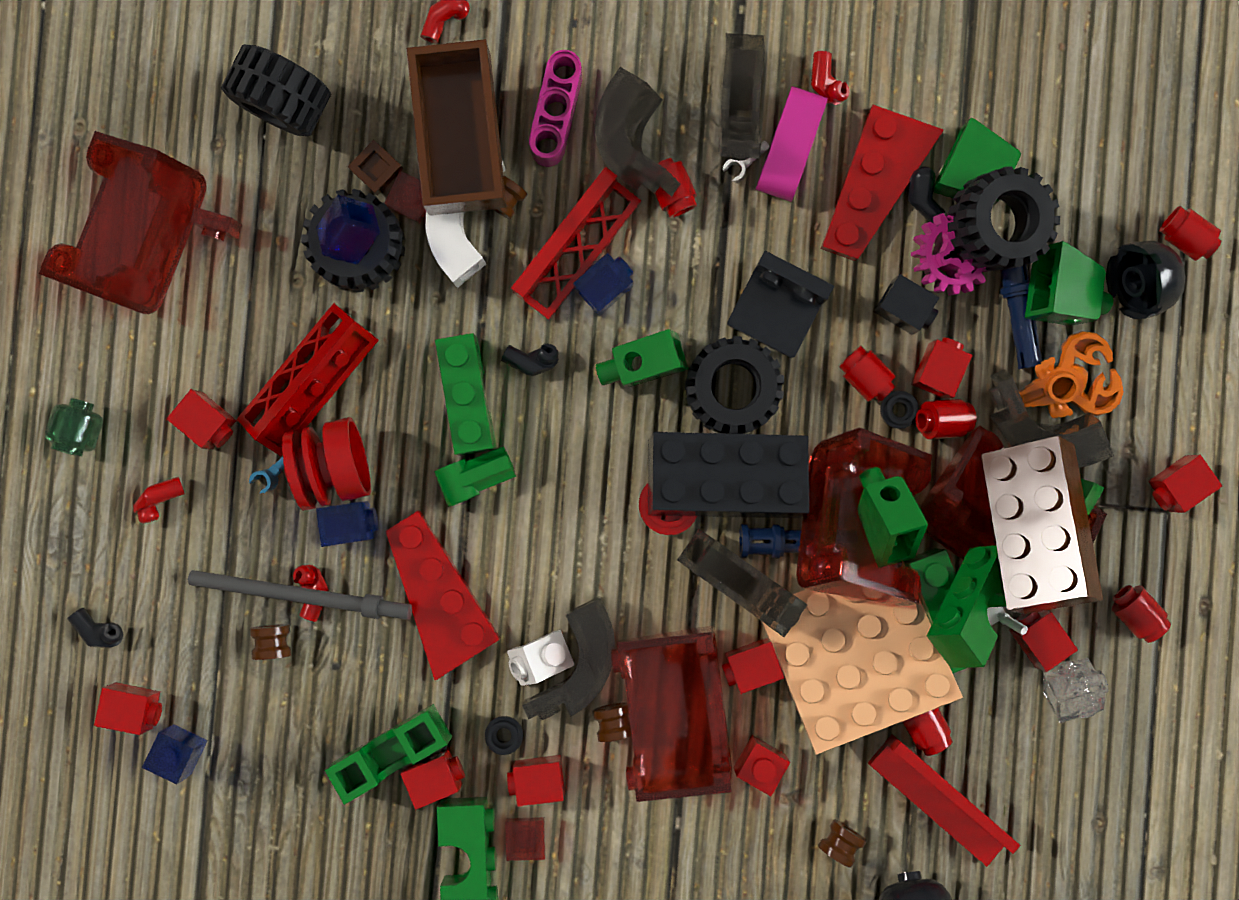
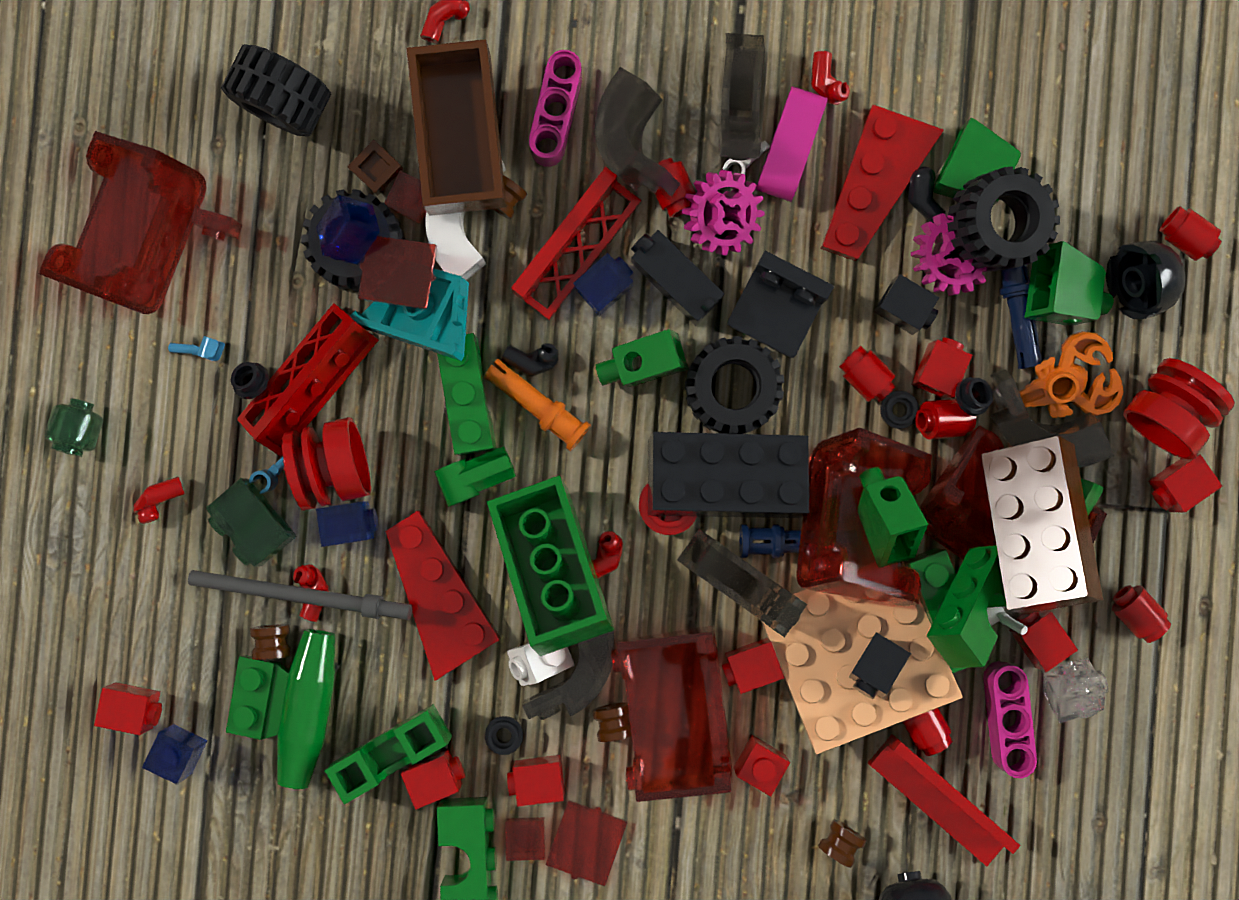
black arm [67,608,123,648] -> none
red brick [166,389,237,450] -> none
none -> dark azure hand [168,336,225,361]
none -> clear green brick [206,478,297,567]
none -> green plate [226,629,335,789]
none -> black plate [231,362,269,399]
none -> teal wing [350,260,469,361]
none -> clear red piece [358,235,437,310]
none -> orange pin [484,359,591,452]
none -> green brick [487,475,614,657]
none -> clear red piece [545,800,628,886]
none -> red arm [592,531,623,578]
none -> black brick [631,230,724,326]
none -> dark pink gear [682,170,765,255]
none -> black brick [849,632,911,699]
none -> black plate [955,377,993,416]
none -> dark pink beam [983,661,1037,779]
none -> red wheel [1123,358,1235,460]

